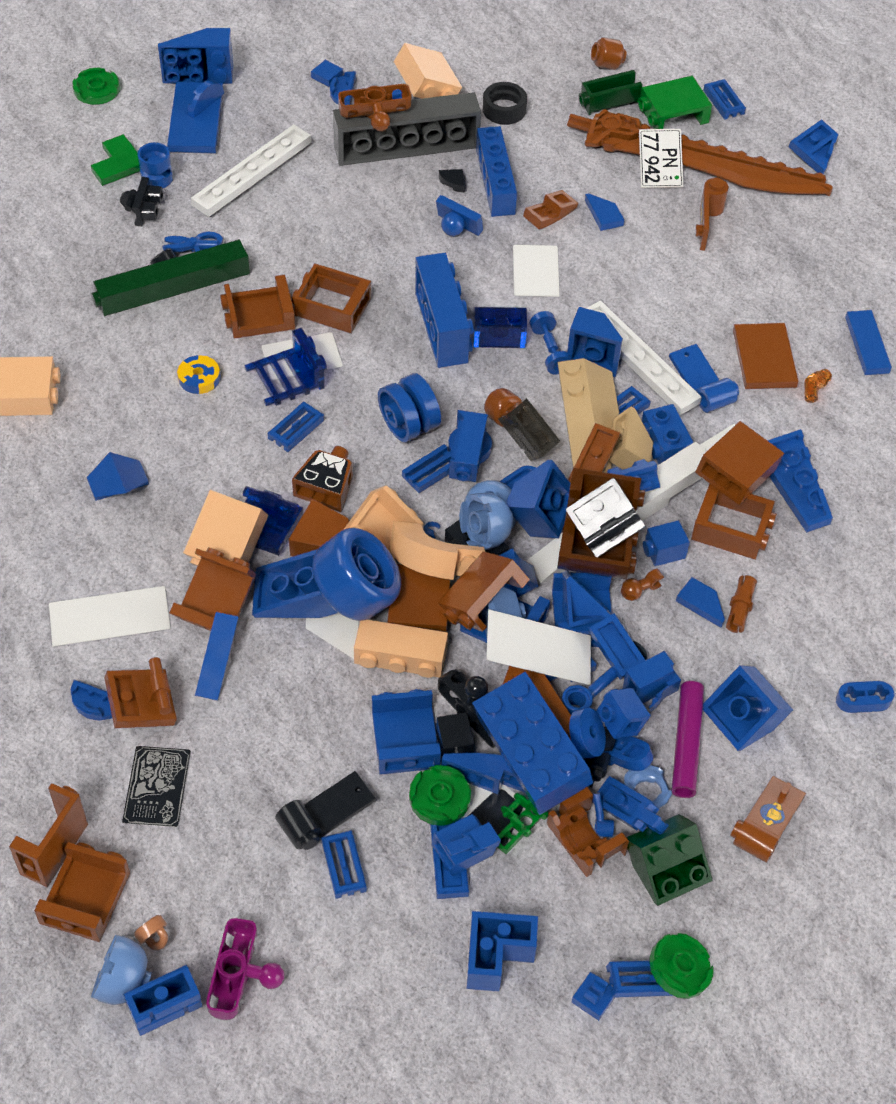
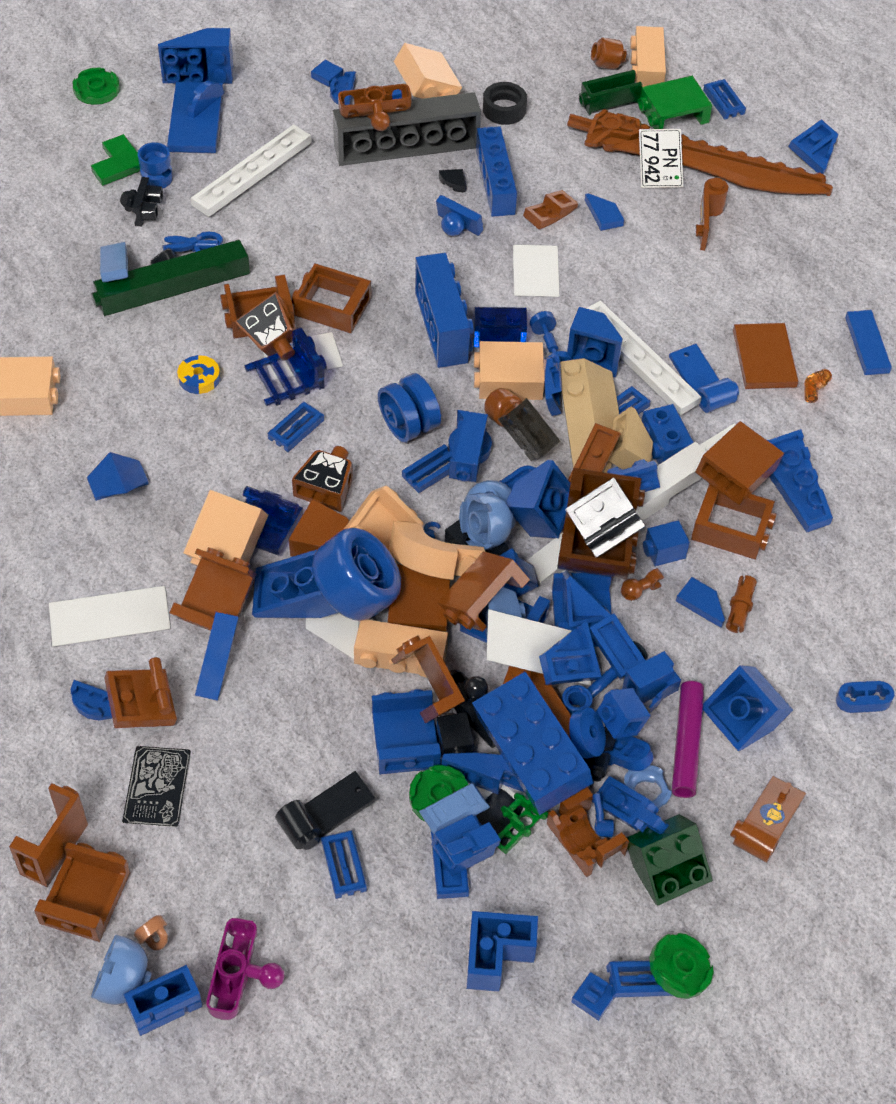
none -> medium blue tile [100,242,128,282]
none -> torso [235,292,299,361]
none -> dark orange panel [391,635,465,723]
none -> medium blue tile [419,782,490,834]
none -> light nougat brick [474,341,544,400]
none -> blue wing [539,622,602,685]
none -> blue slope [543,355,562,416]
none -> light nougat brick [630,26,666,87]

